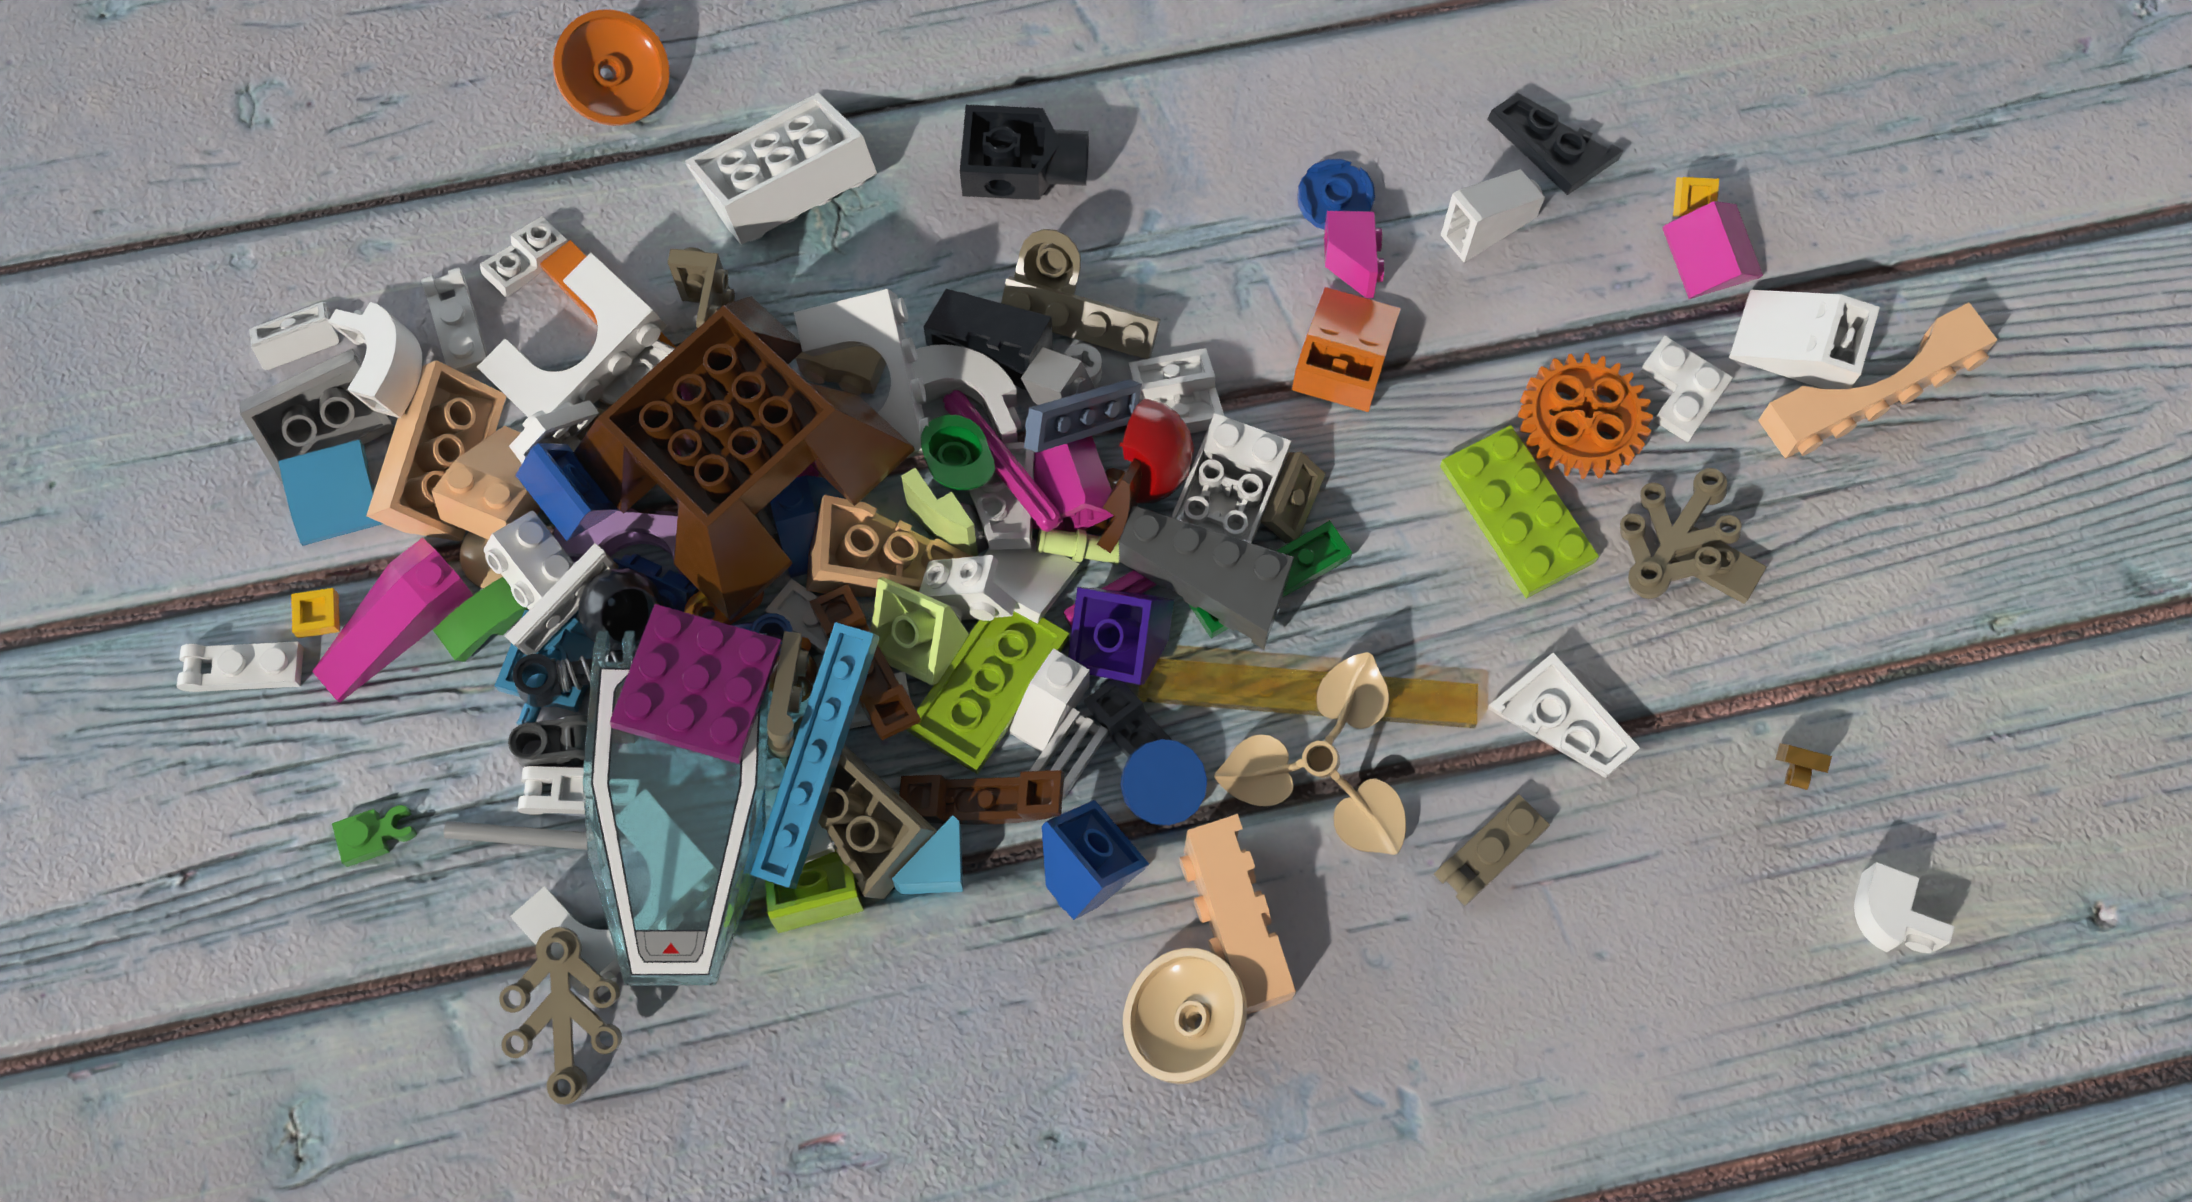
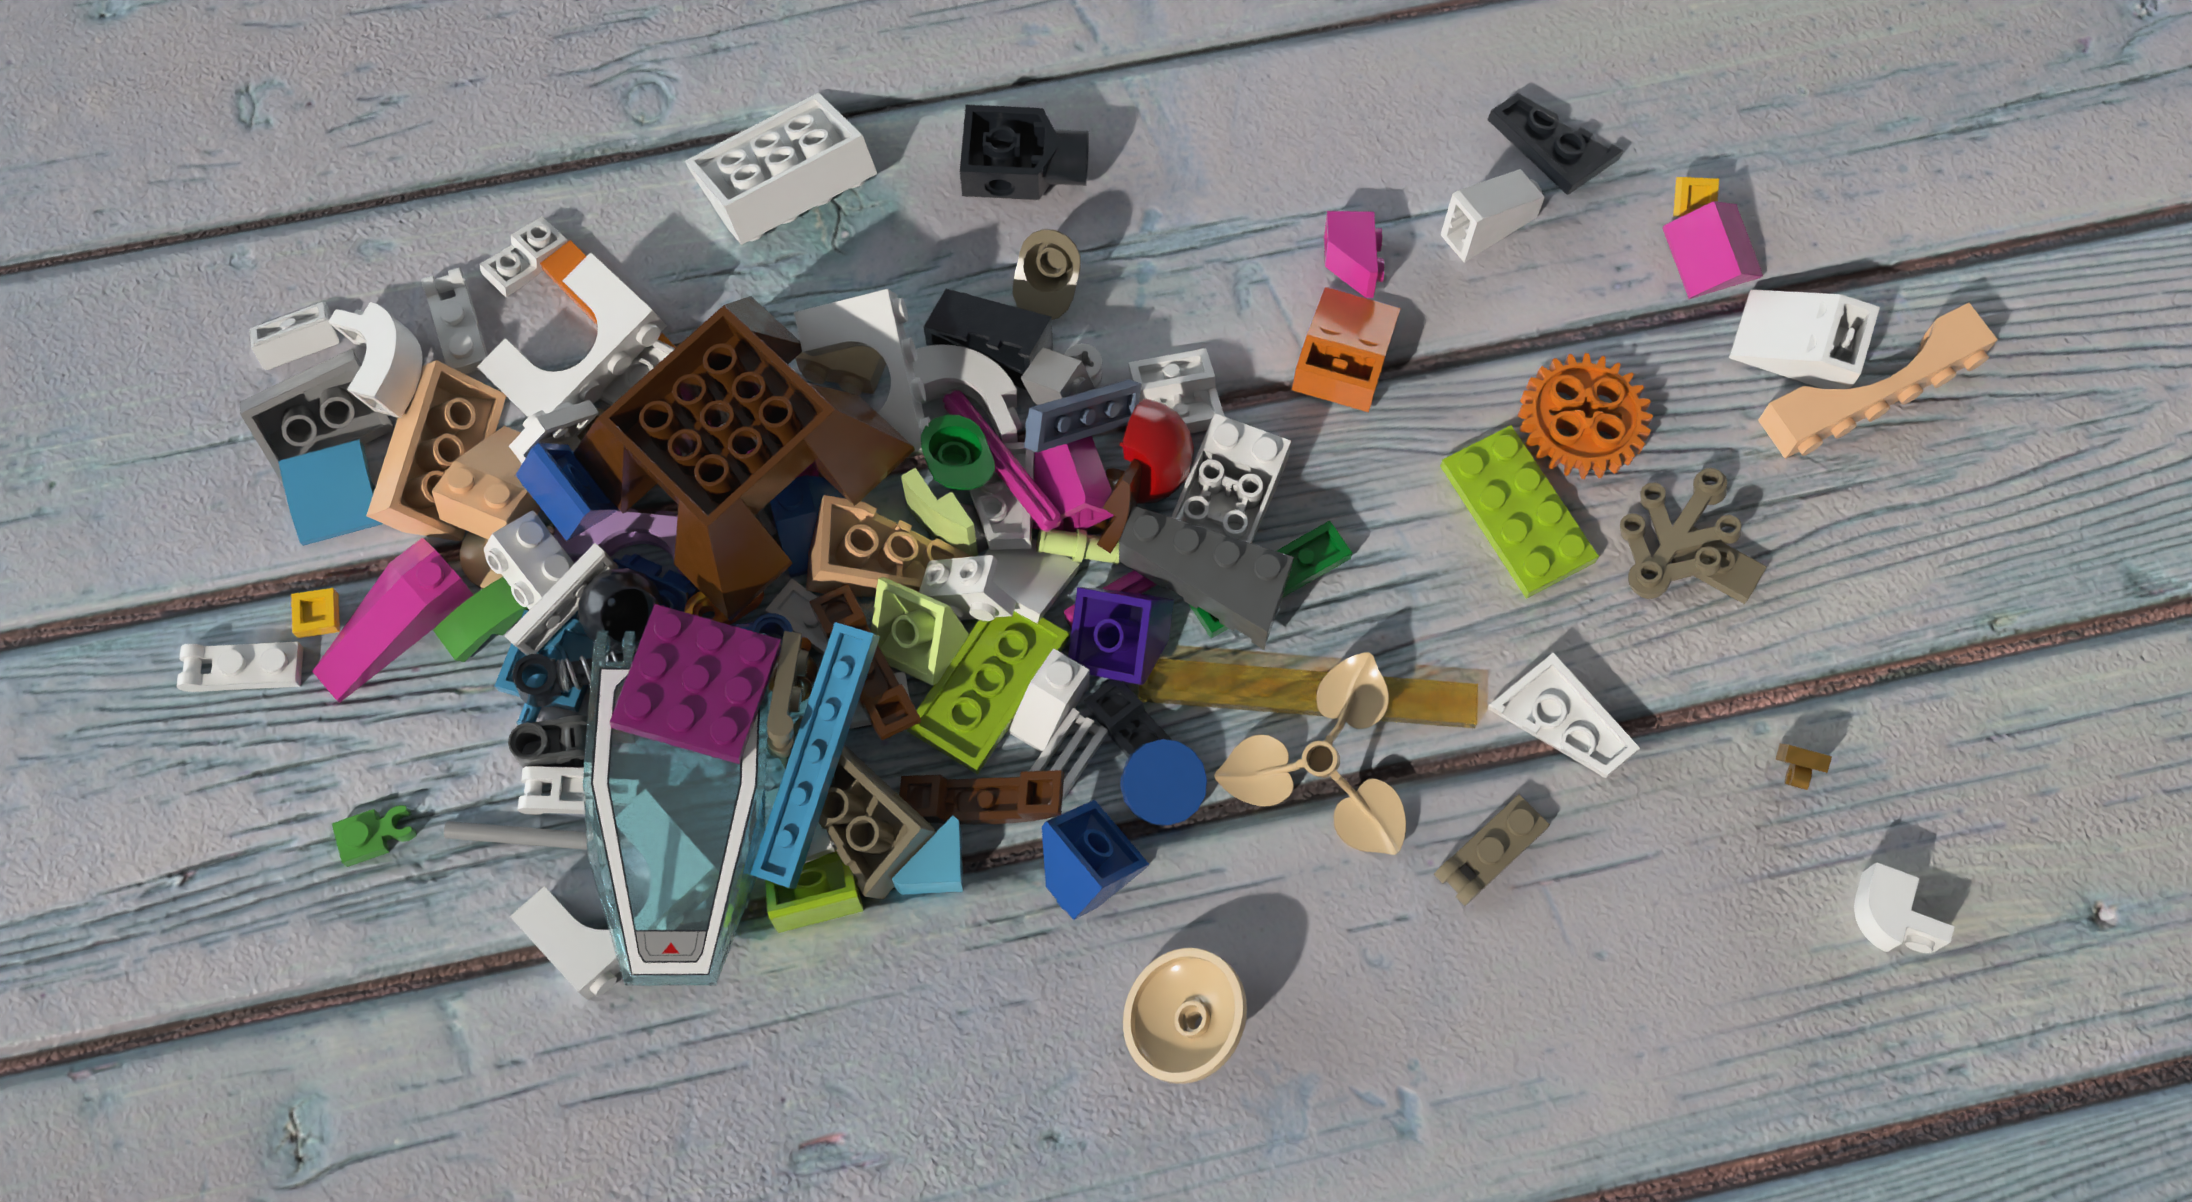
dark tan plant [499,927,622,1104] -> none
orange dish [553,9,670,126] -> none
dark tan bracket [667,247,735,328] -> none
dark tan plate [1001,276,1161,359] -> none
light nougat wedge [1179,814,1296,1015] -> none
dark tan plate [1261,452,1326,543] -> none
blue tile [1297,159,1375,230] -> none
white plate [1641,336,1733,443] -> none

